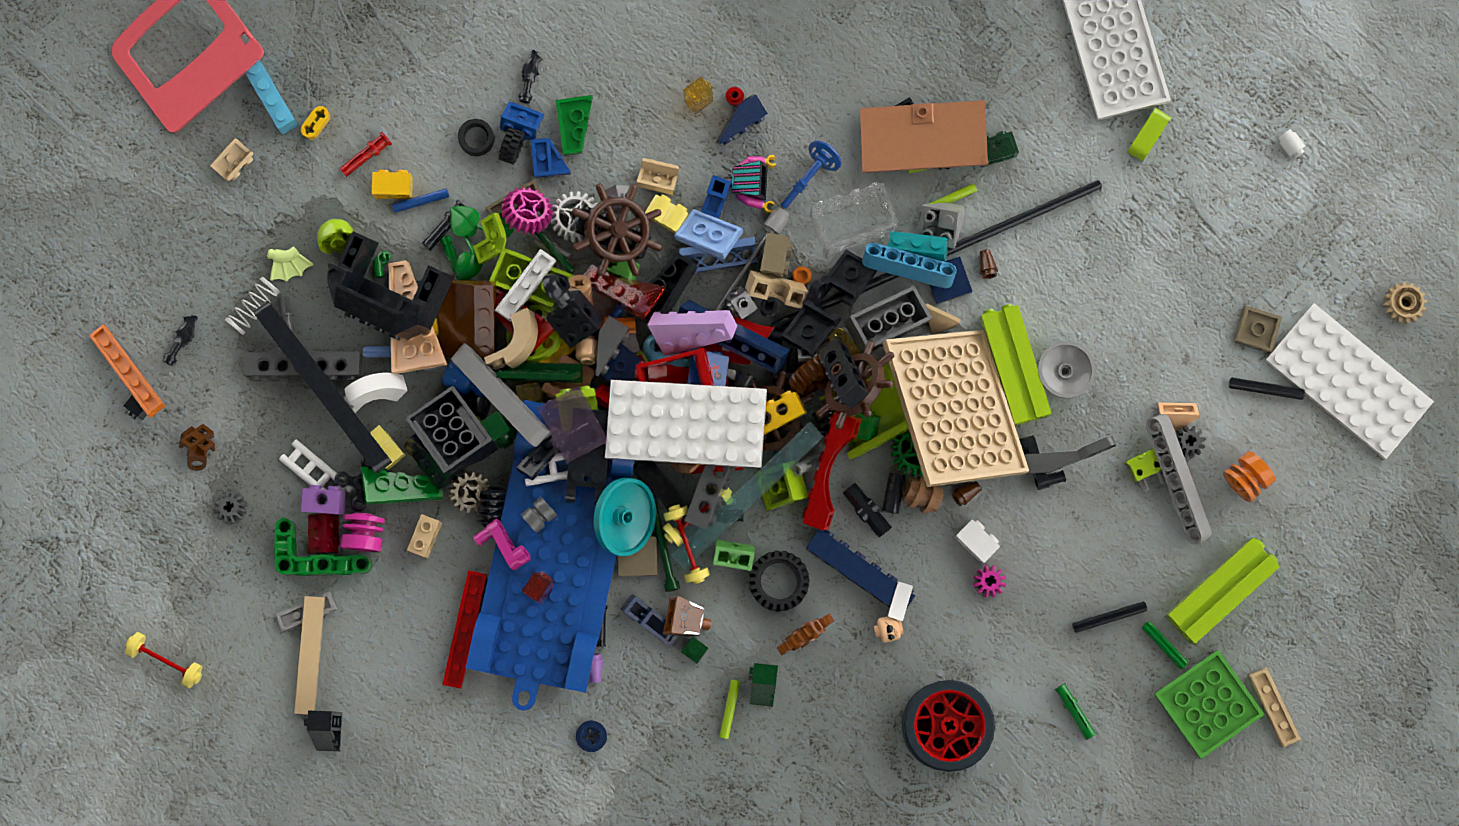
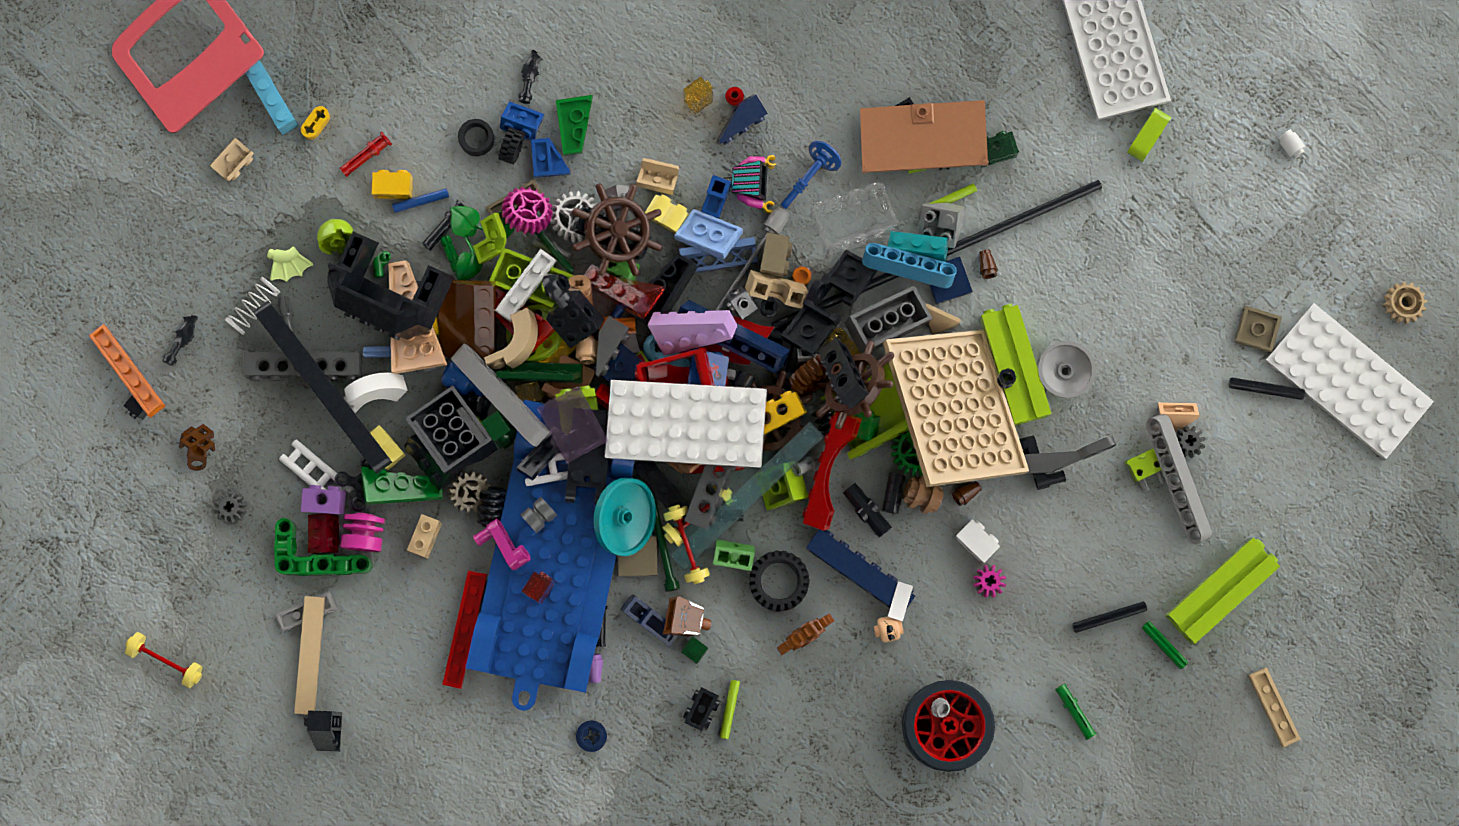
dark green wedge [748,663,778,707] -> none
bright green plate [1154,650,1265,759] -> none
orange wheel [1223,451,1276,503] -> none
none -> black brick [683,687,721,731]
none -> light grey plate [931,698,950,718]
none -> black bush [997,368,1016,388]

